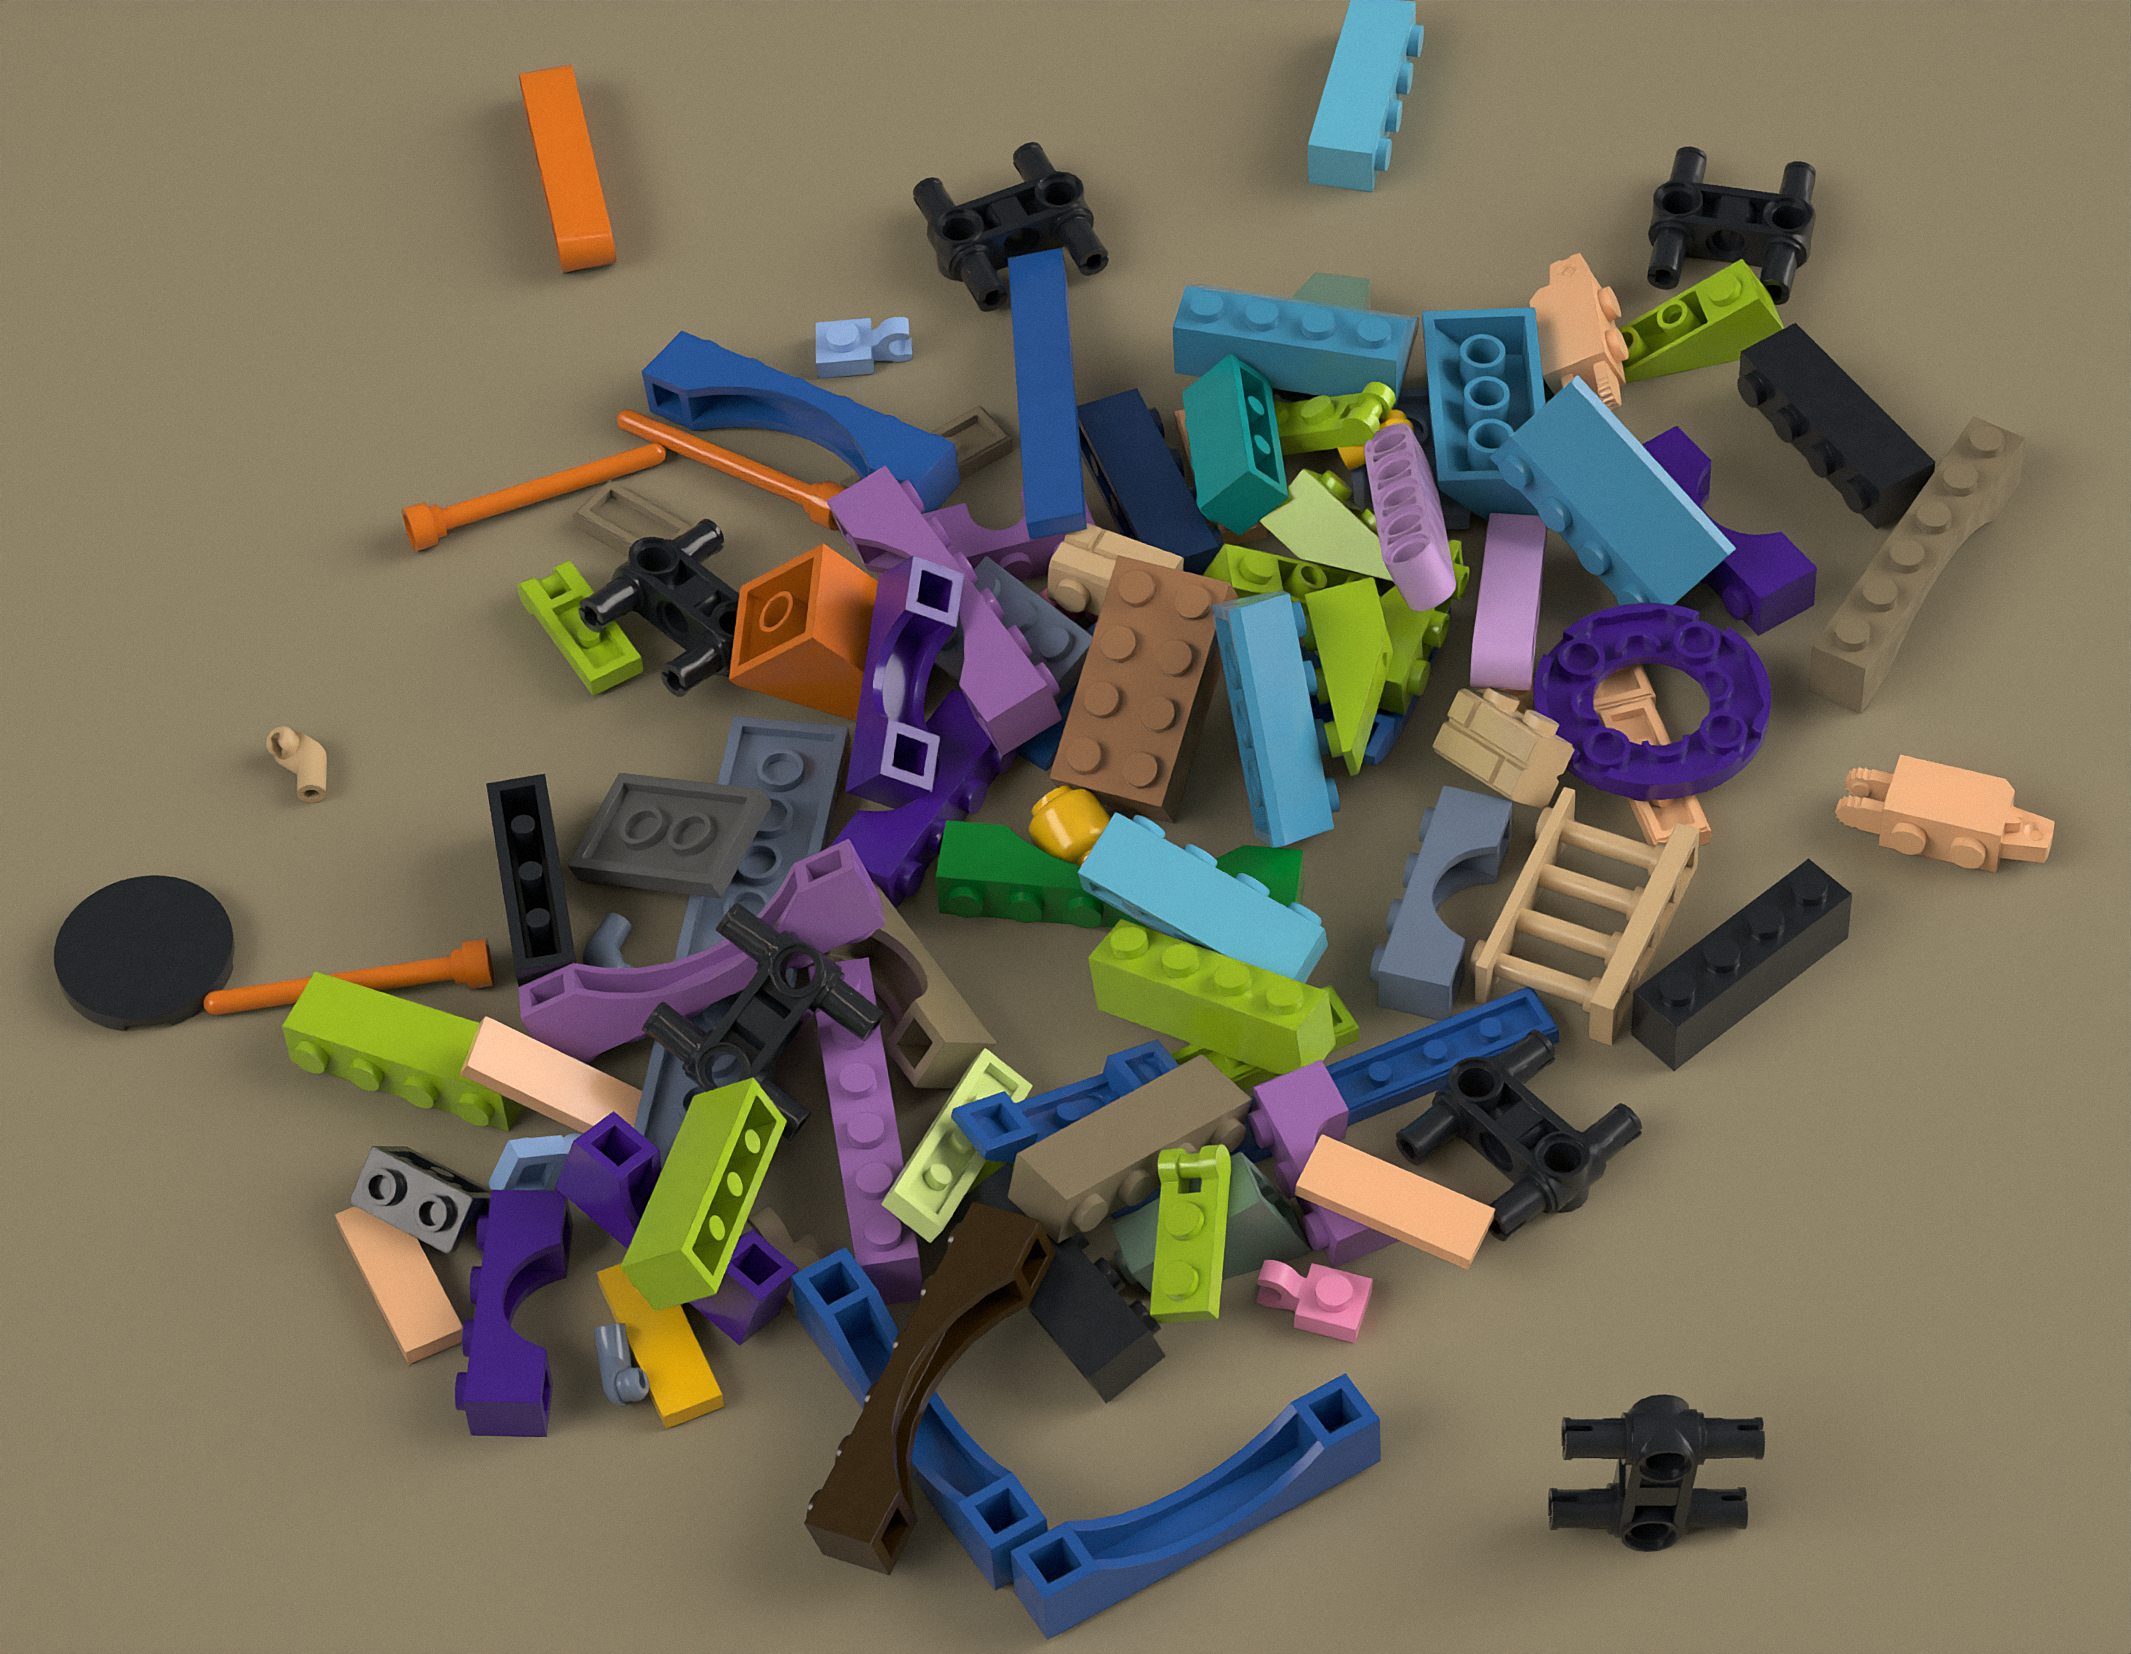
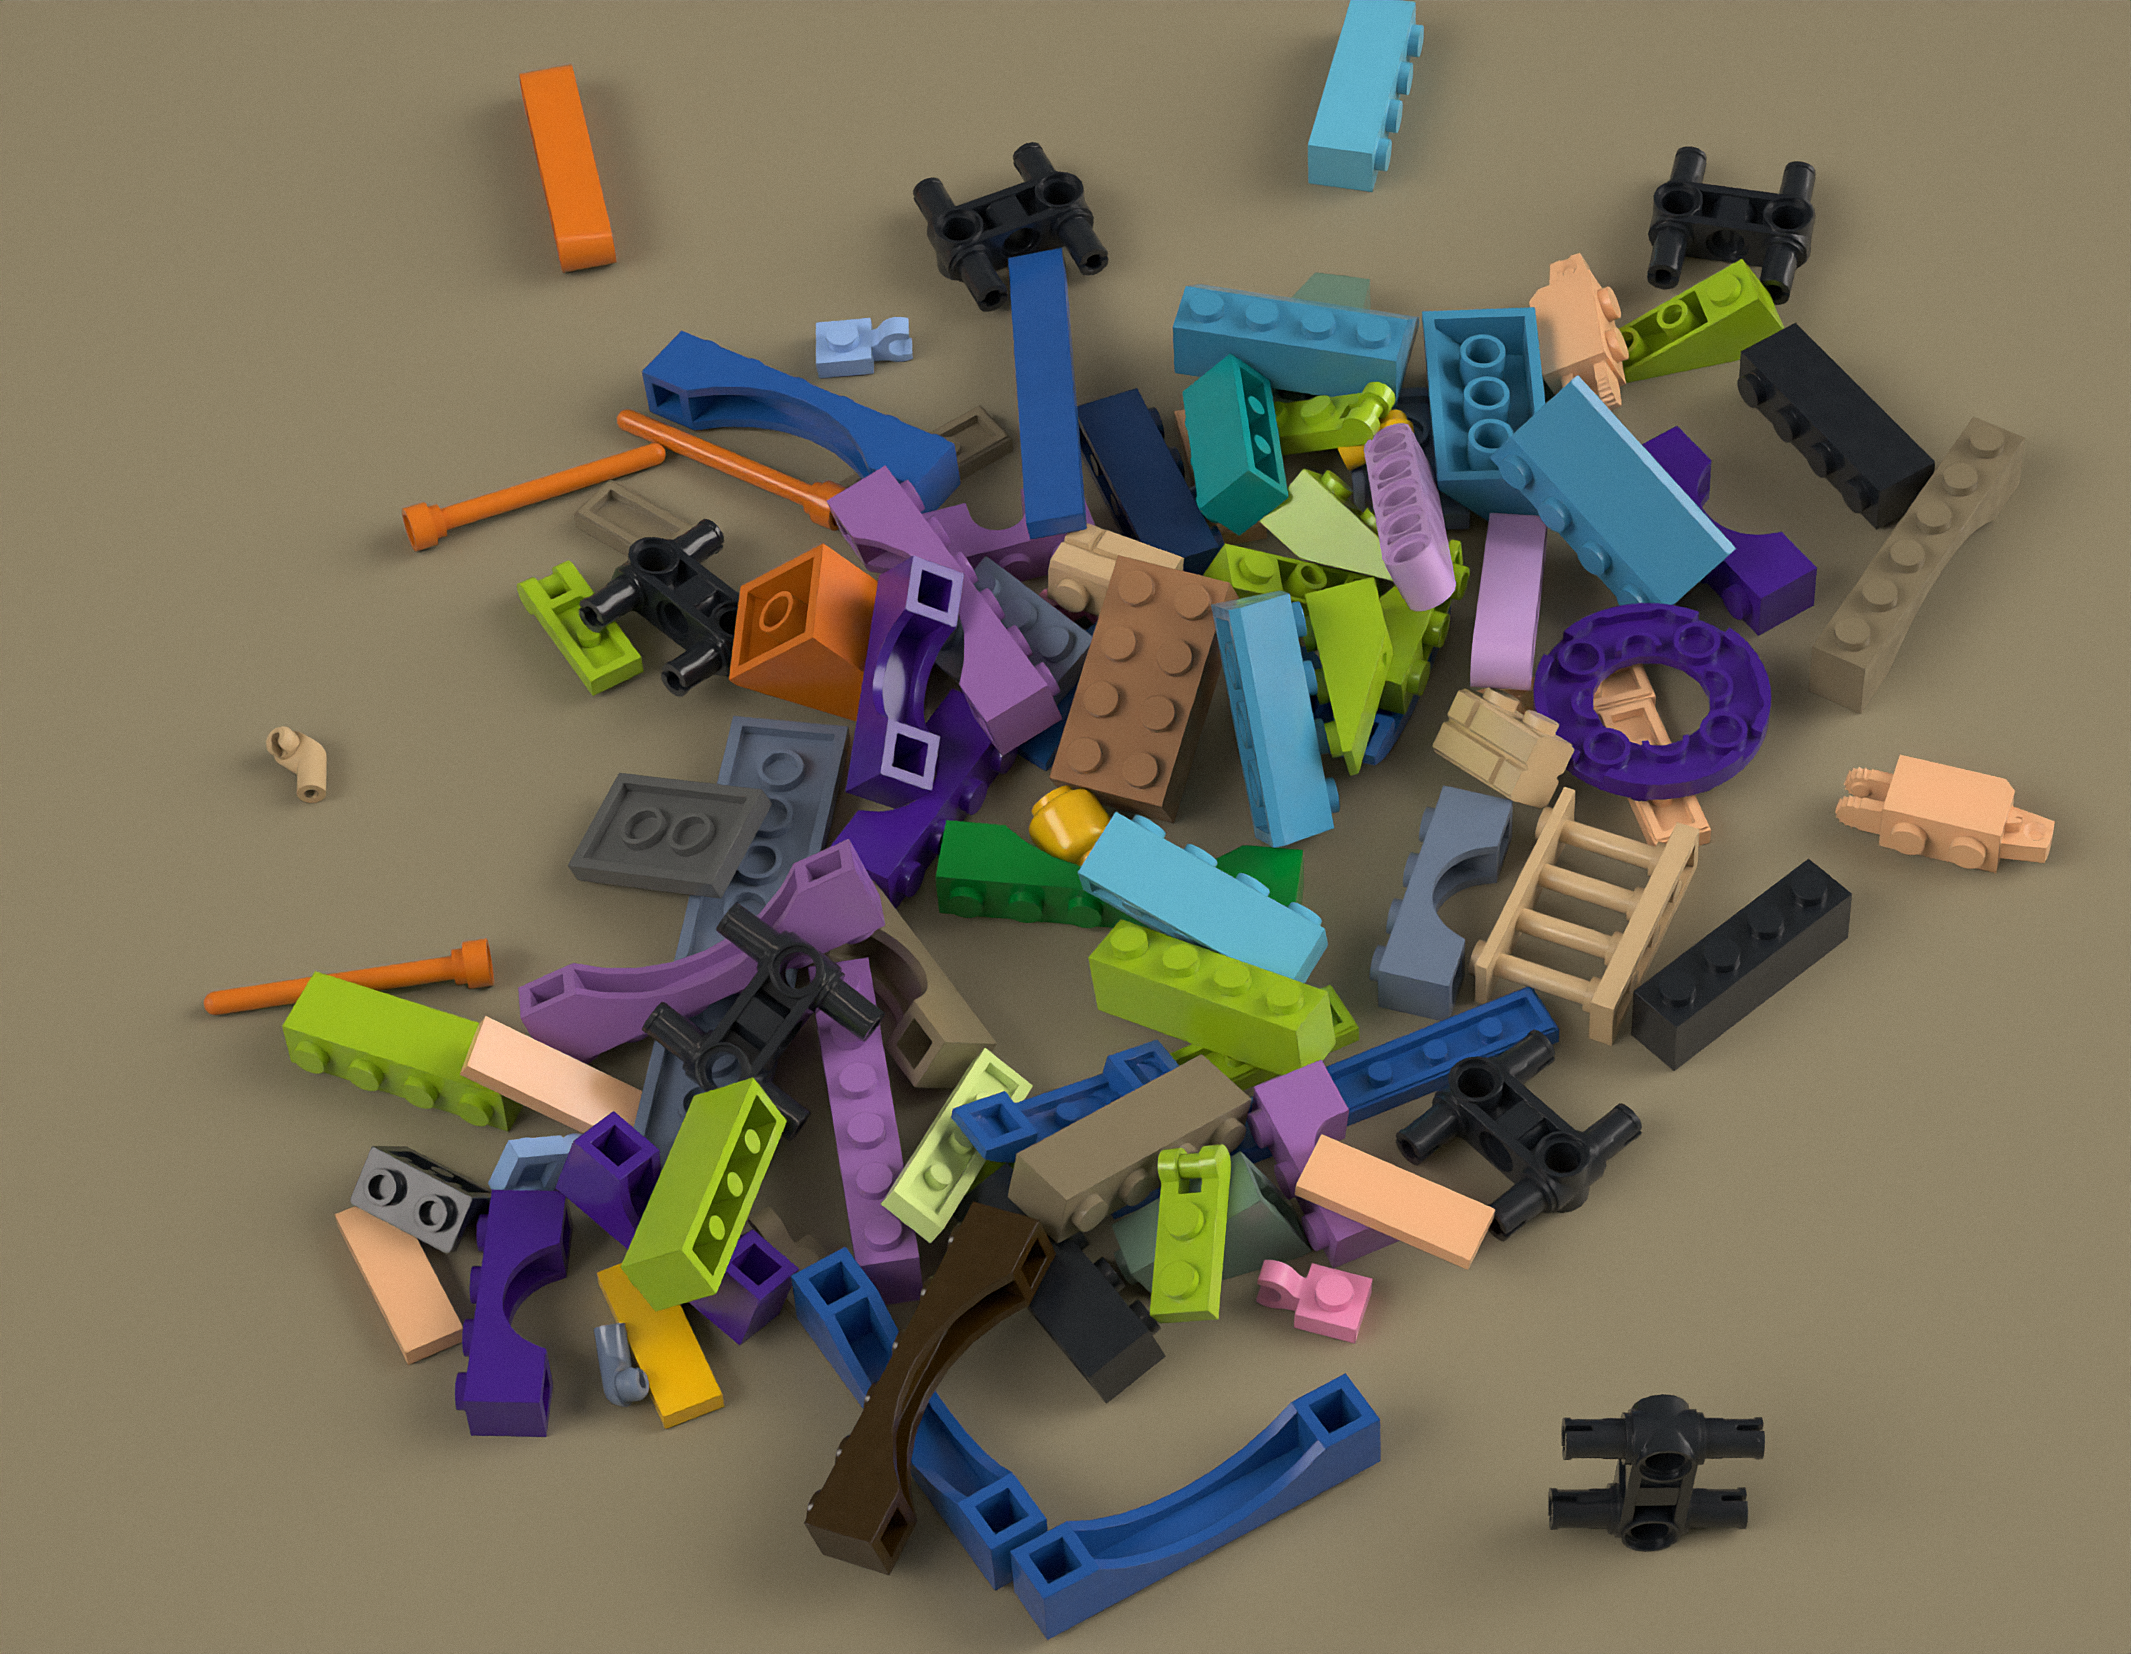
black tile [54,875,235,1031] -> none
black brick [486,774,577,987] -> none
sand blue arm [583,912,633,968] -> none

